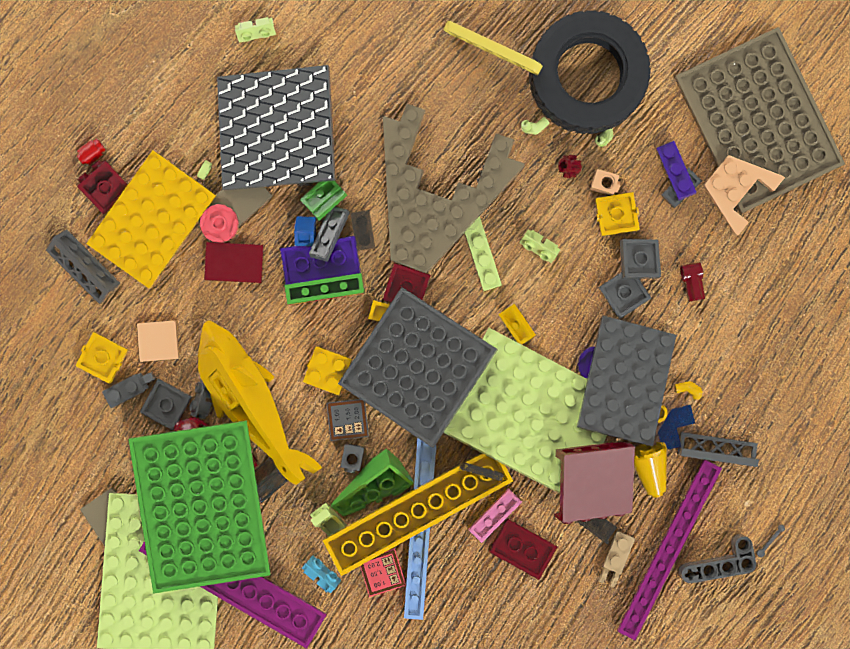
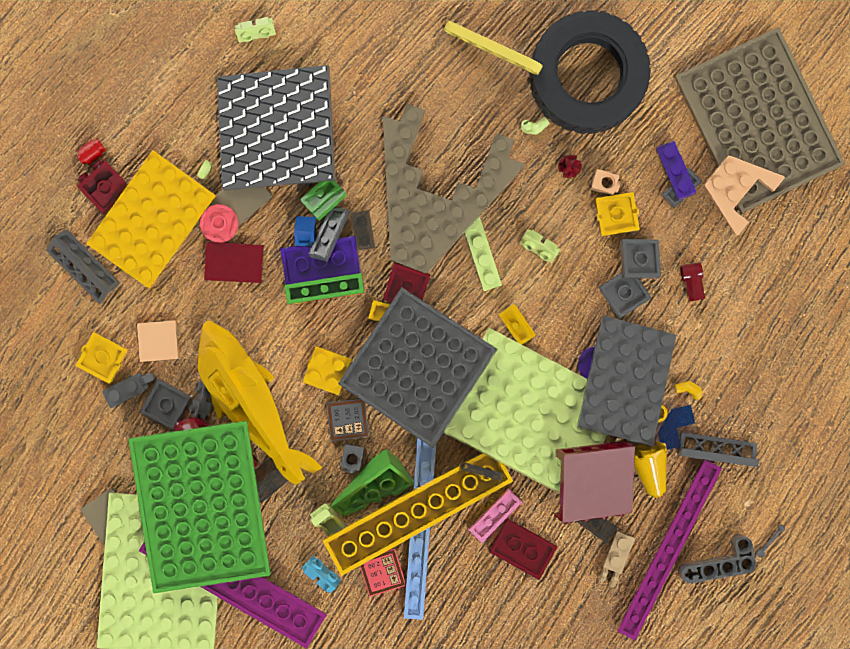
yellowish green arm [595,128,614,147] -> none

